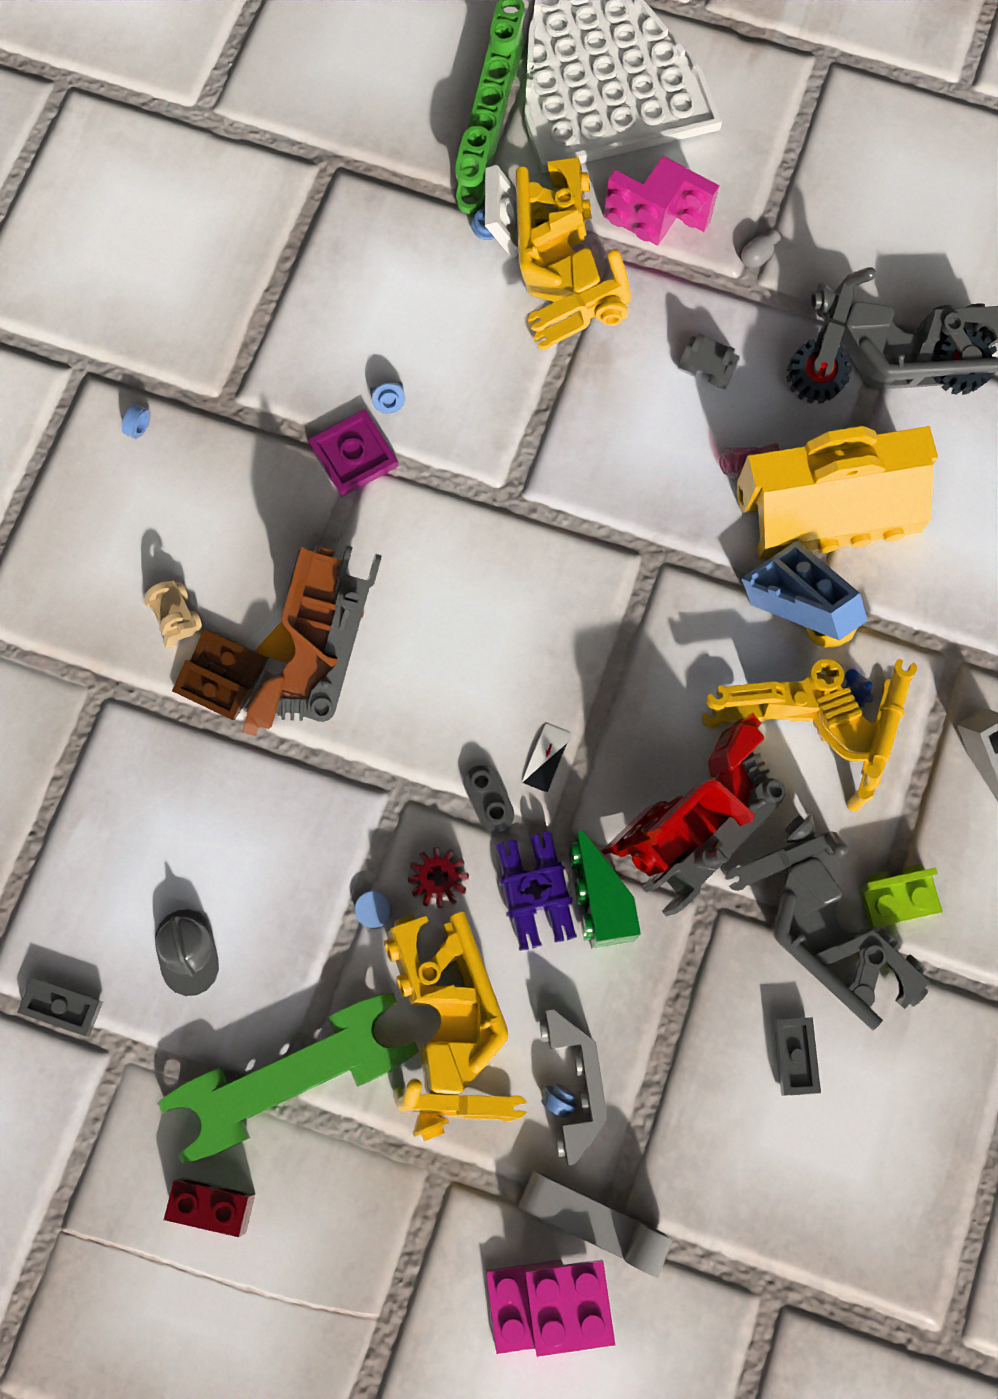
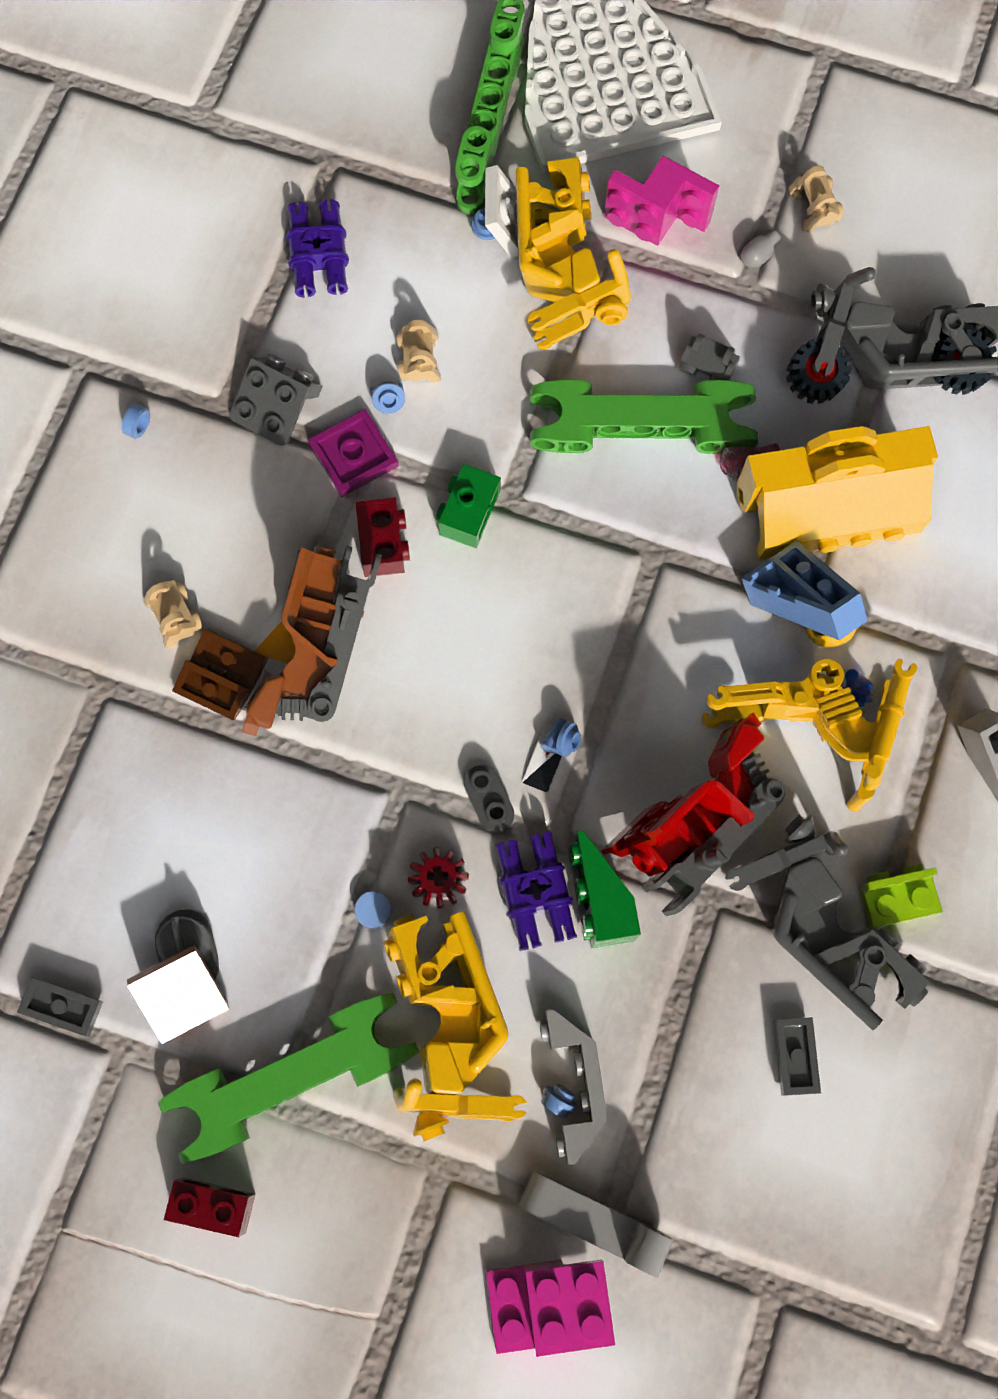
none -> tile [127,945,229,1044]
none -> dark grey bracket [230,354,323,445]
none -> dark purple pin [286,199,349,298]
none -> dark red brick [355,497,410,577]
none -> tan piece [396,320,441,383]
none -> green brick [435,464,501,549]
none -> bright green piece [530,380,758,454]
none -> medium blue plate [541,717,581,757]
none -> tan piece [788,165,843,232]

